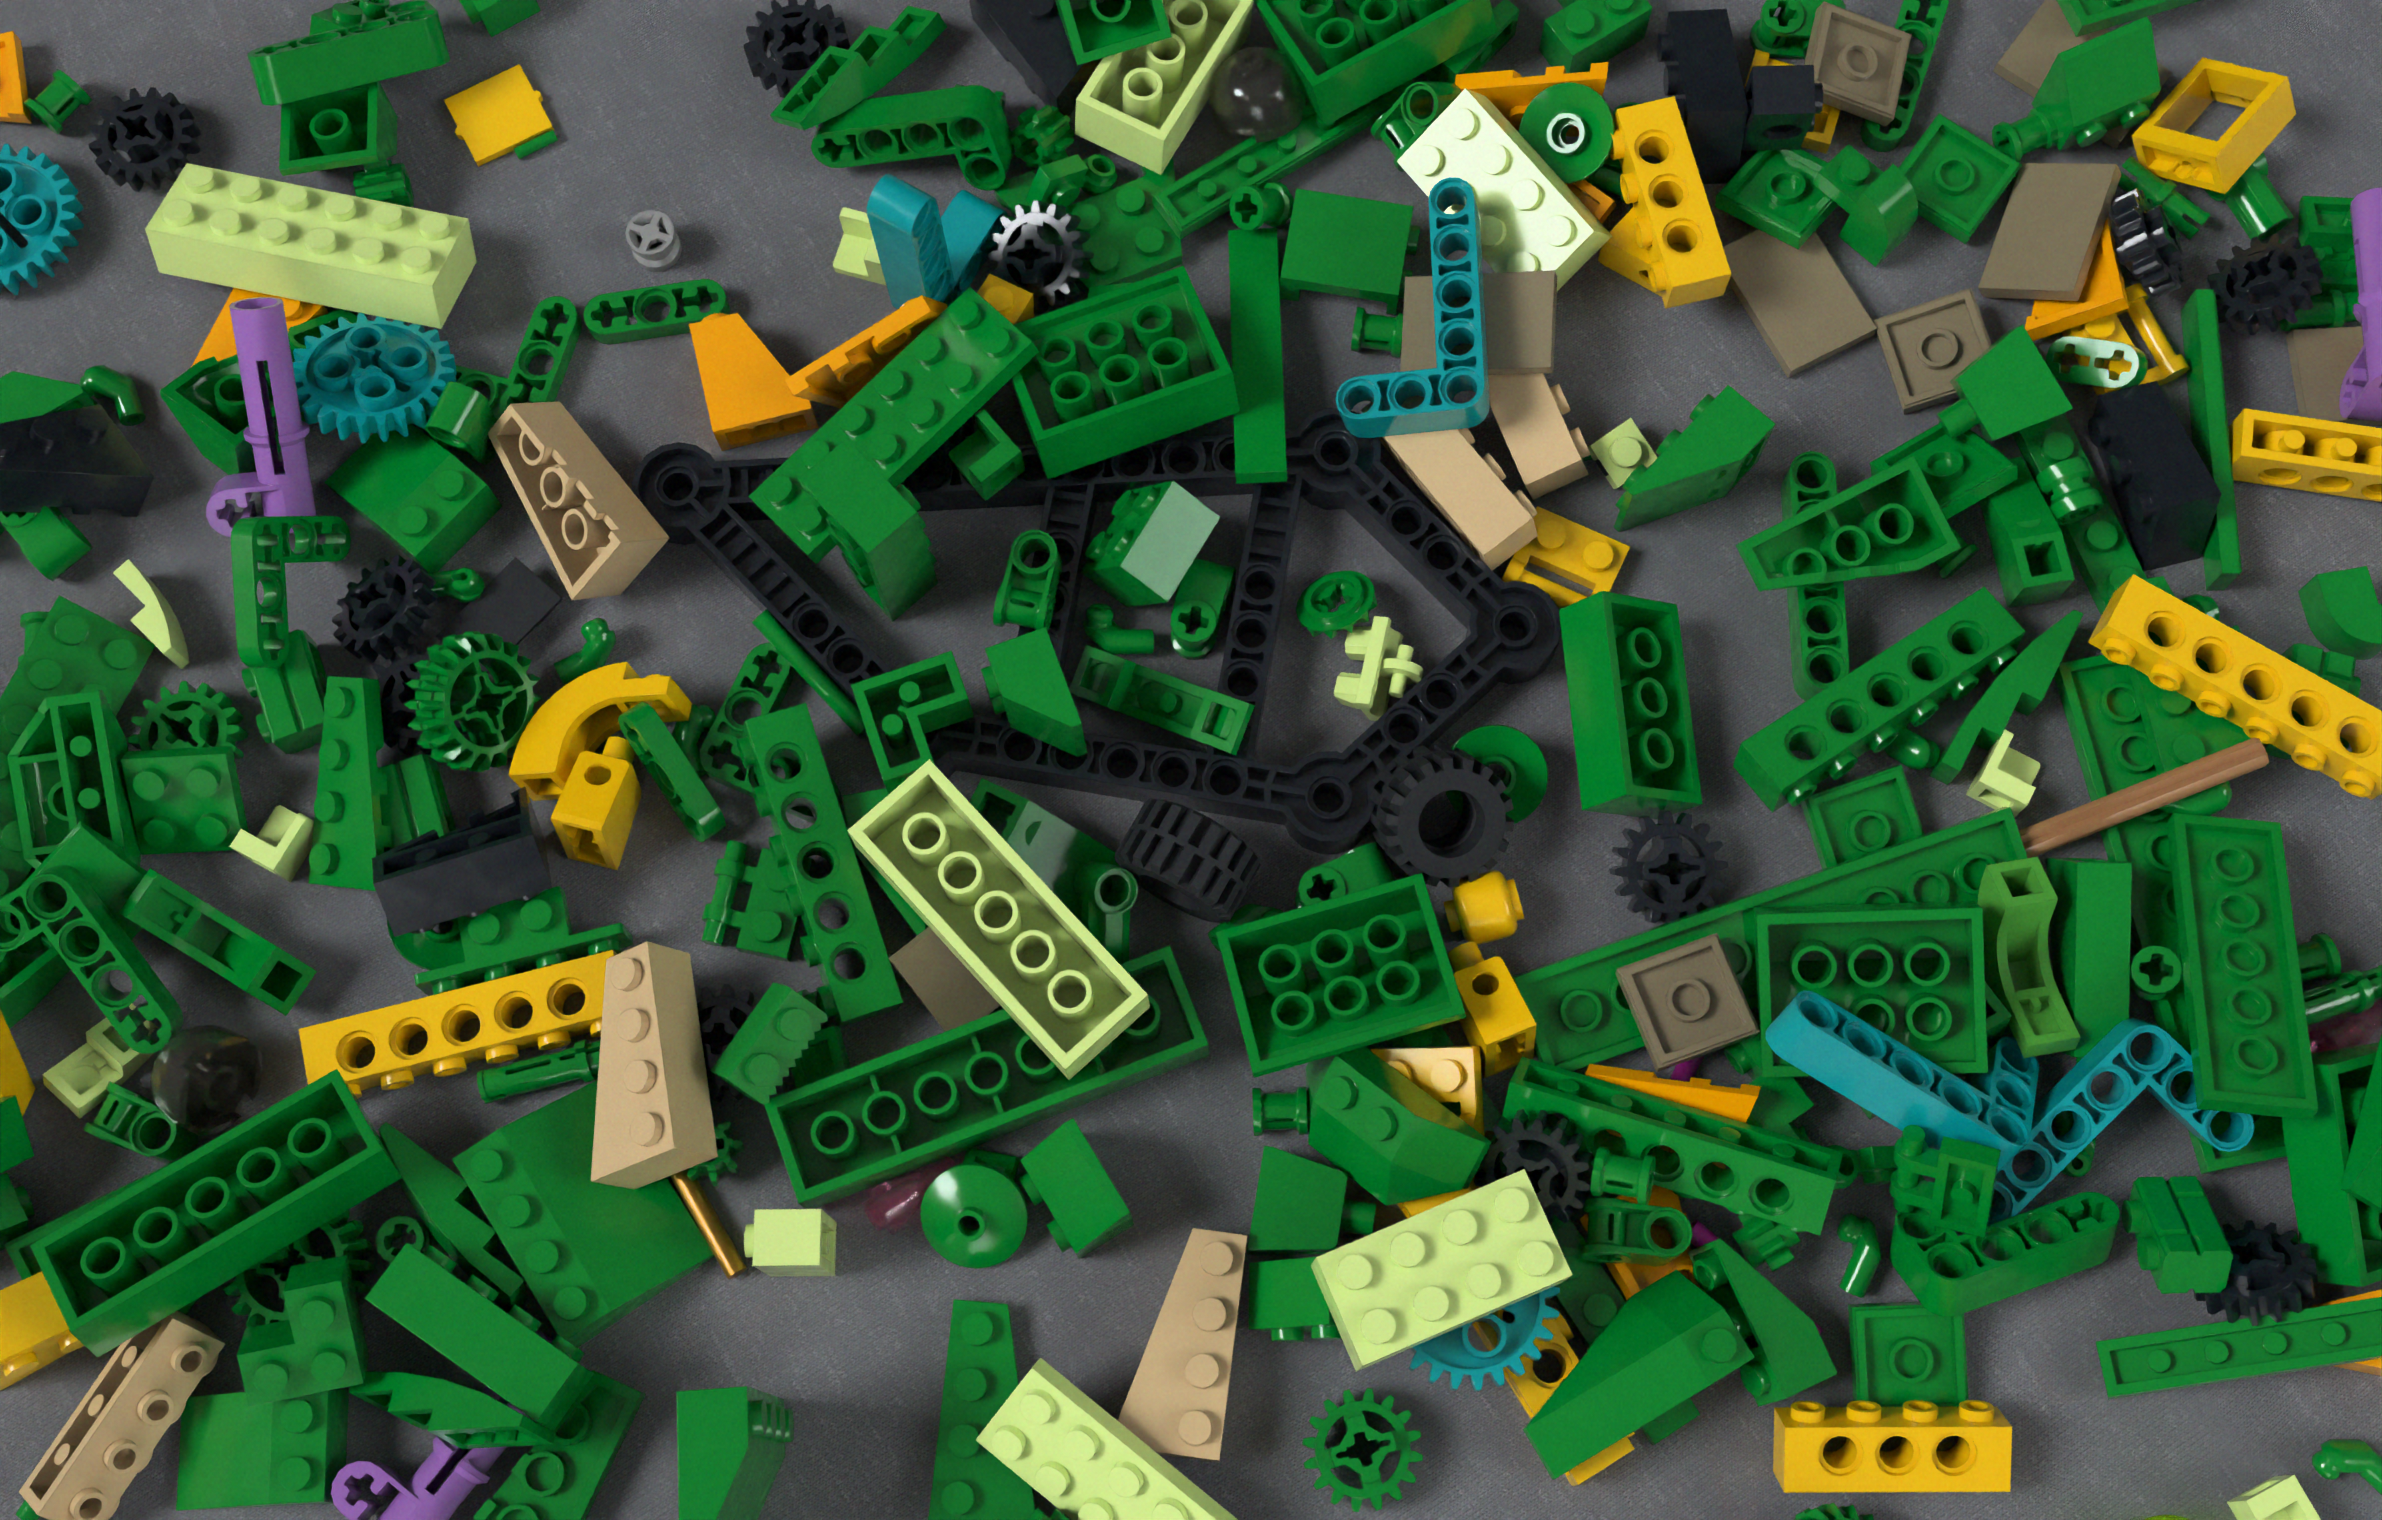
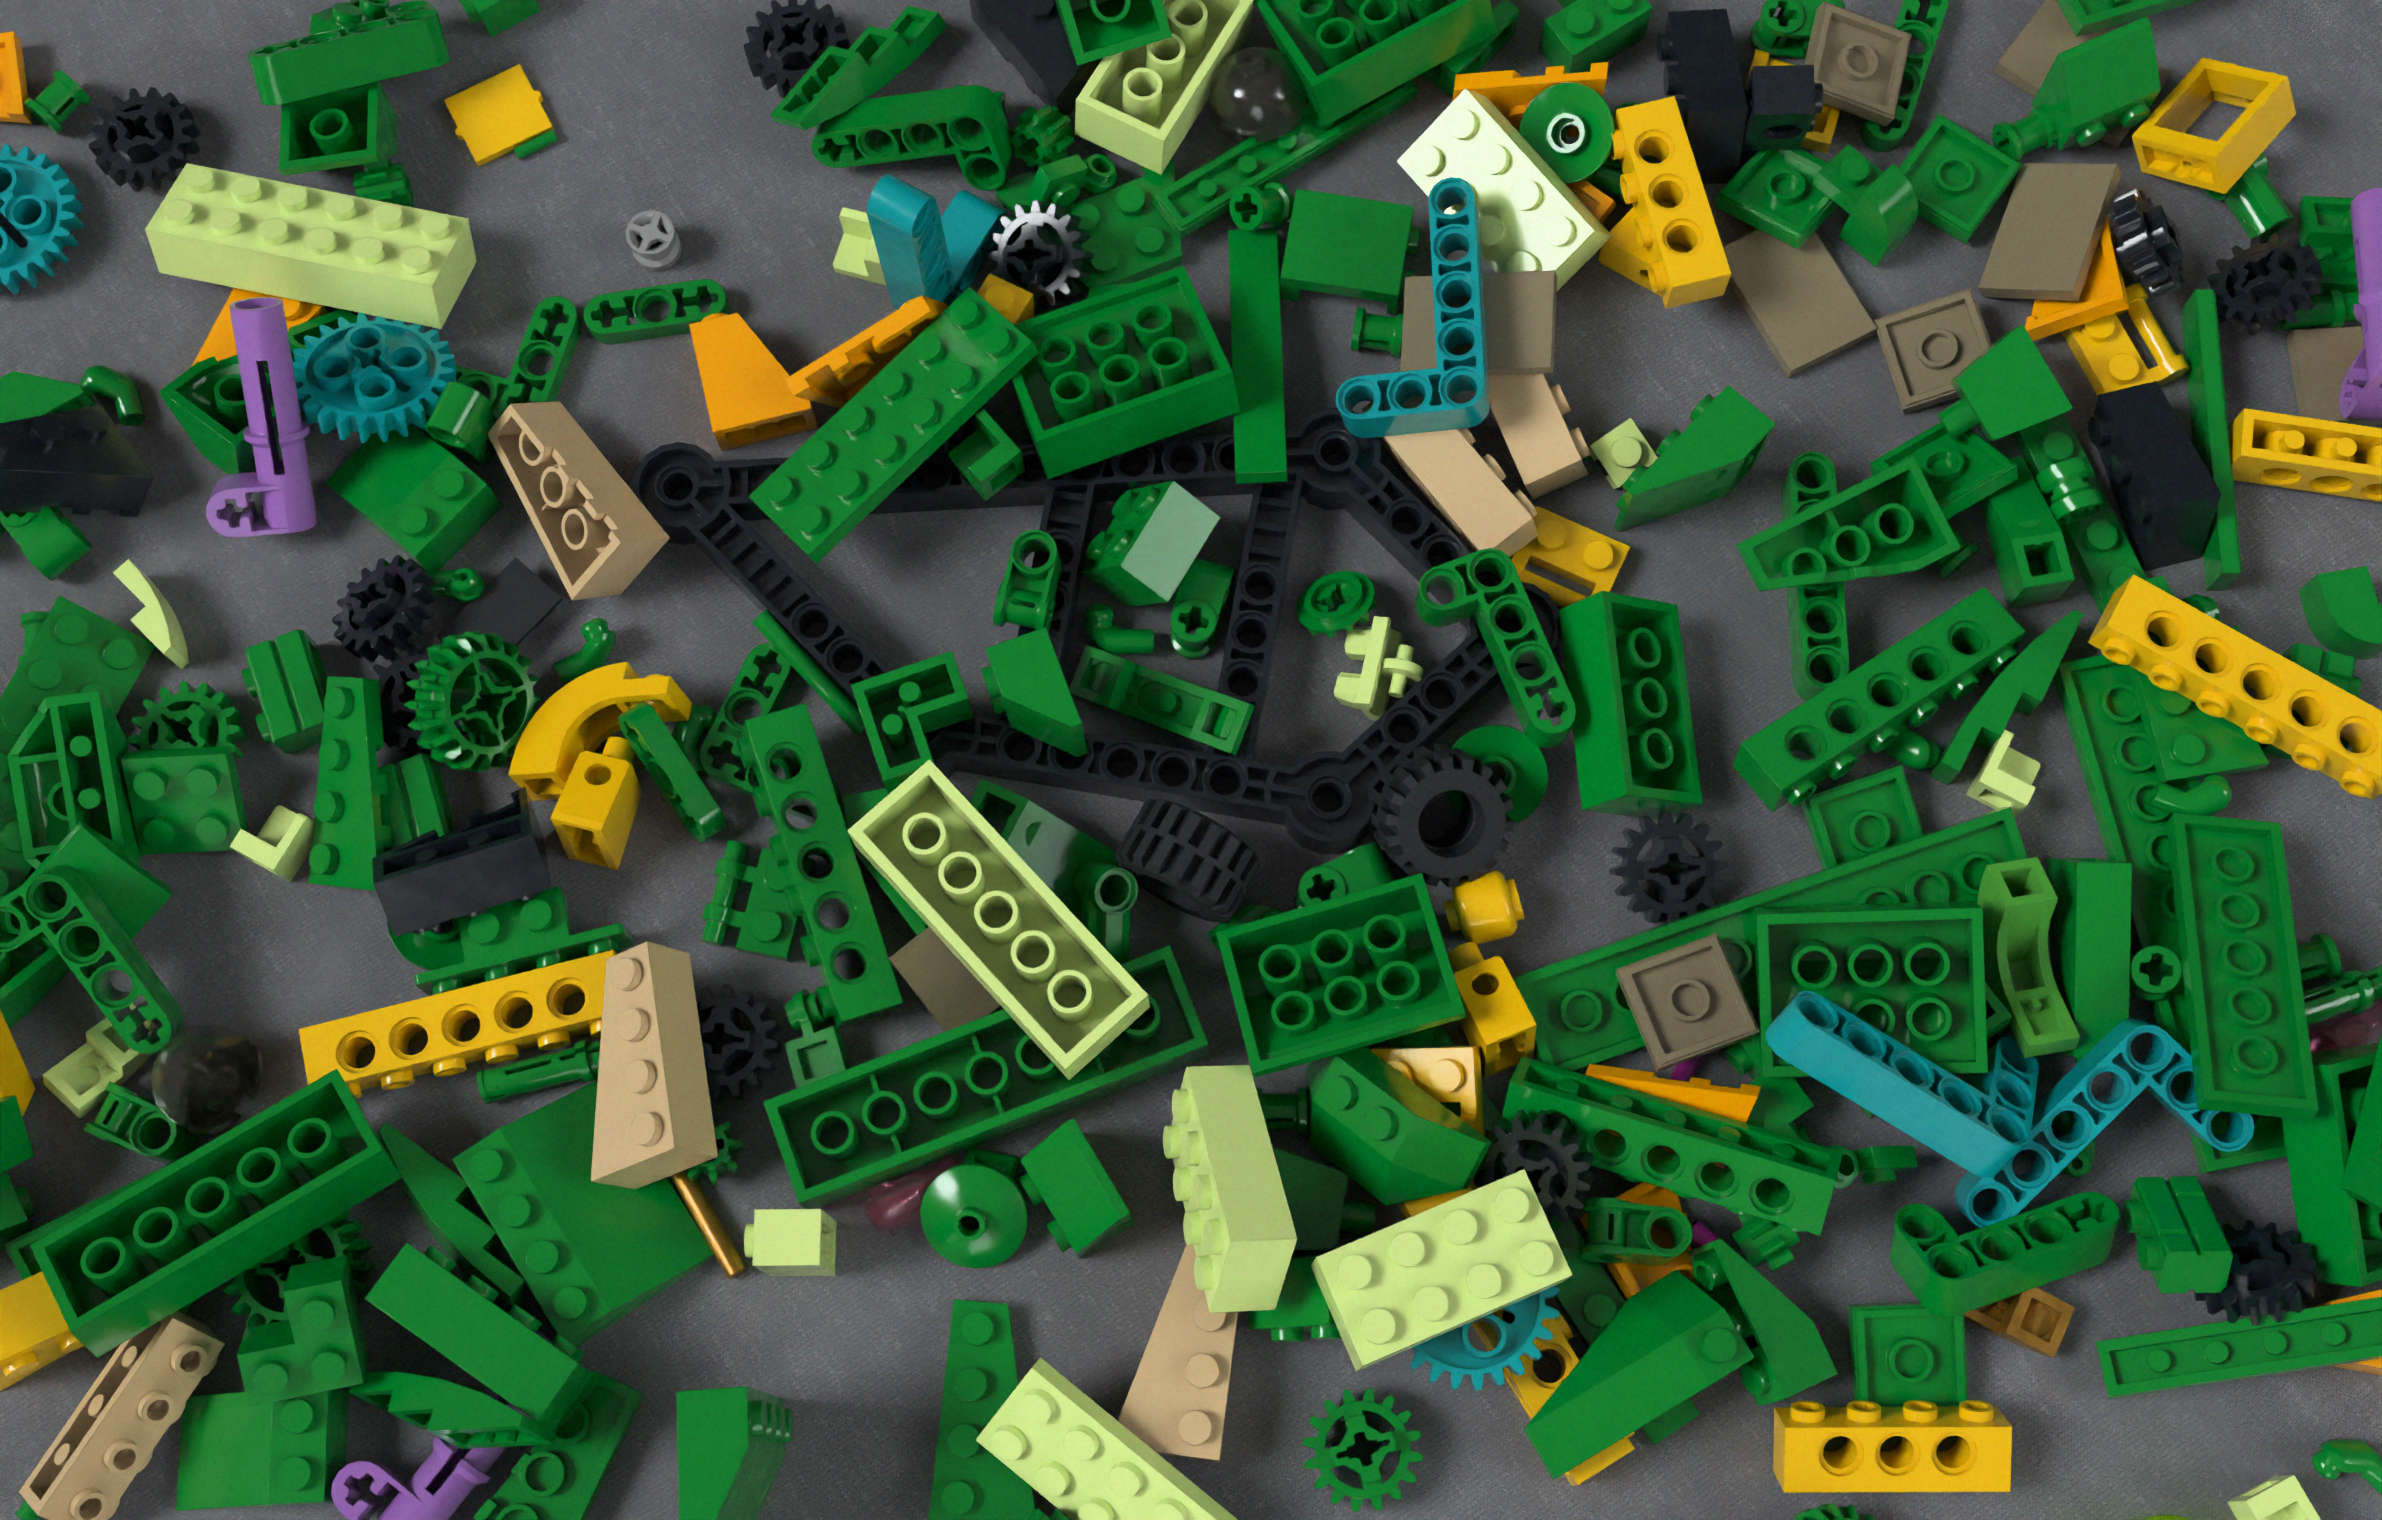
green arch [118,868,317,1016] -> none
green beam [231,516,351,668] -> none
green bush [376,1215,432,1263] -> none
green brick [710,982,828,1104] -> none
green wedge [798,438,938,622] -> none
green piece [1371,81,1461,172] -> none
green bush [1590,1146,1656,1206] -> none
green arm [1837,1213,1881,1298] -> none
green plate [1889,1125,2001,1238] -> none
medium nougat axle [2019,738,2269,858] -> none
green beam [2046,336,2148,390] -> none
green pin [2118,156,2211,241] -> none
none -> yellowish green brick [1163,1065,1297,1313]
none -> green beam [1415,548,1576,748]
none -> pearl gold slope [1964,1287,2075,1358]

